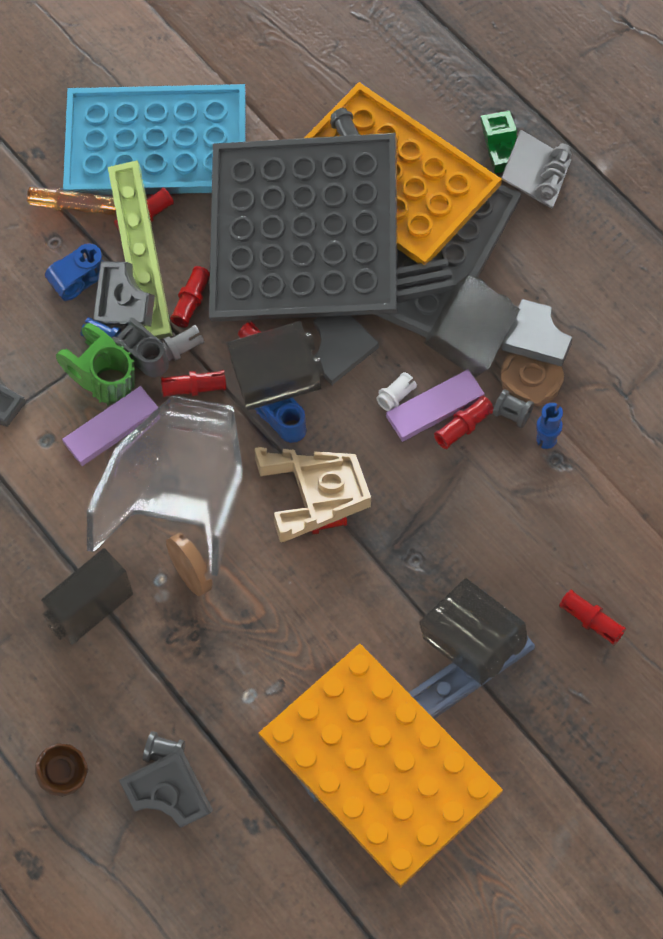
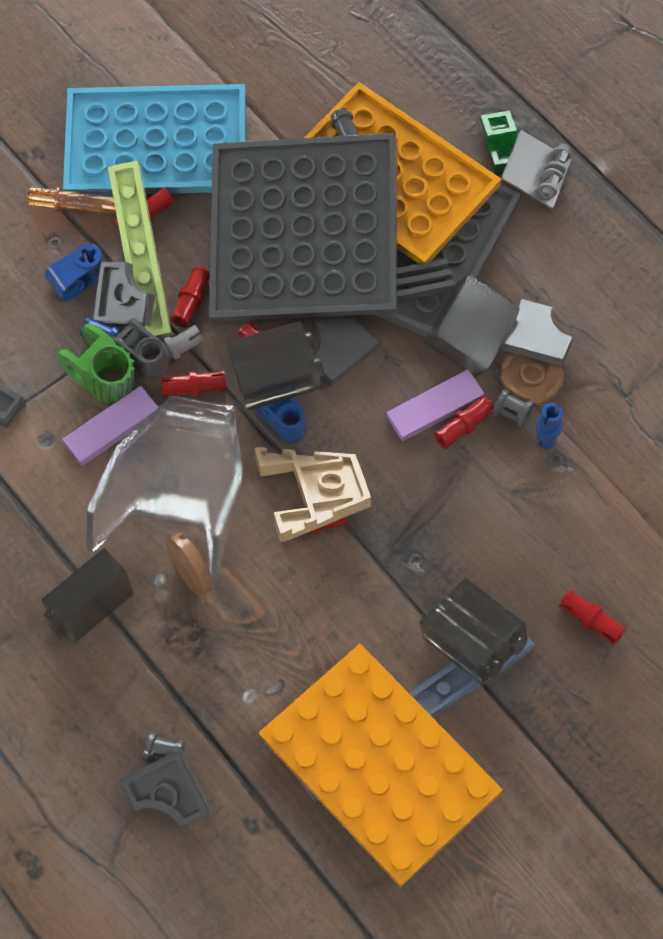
reddish brown hair [35,743,88,797] -> none
white pin [376,372,417,411] -> none

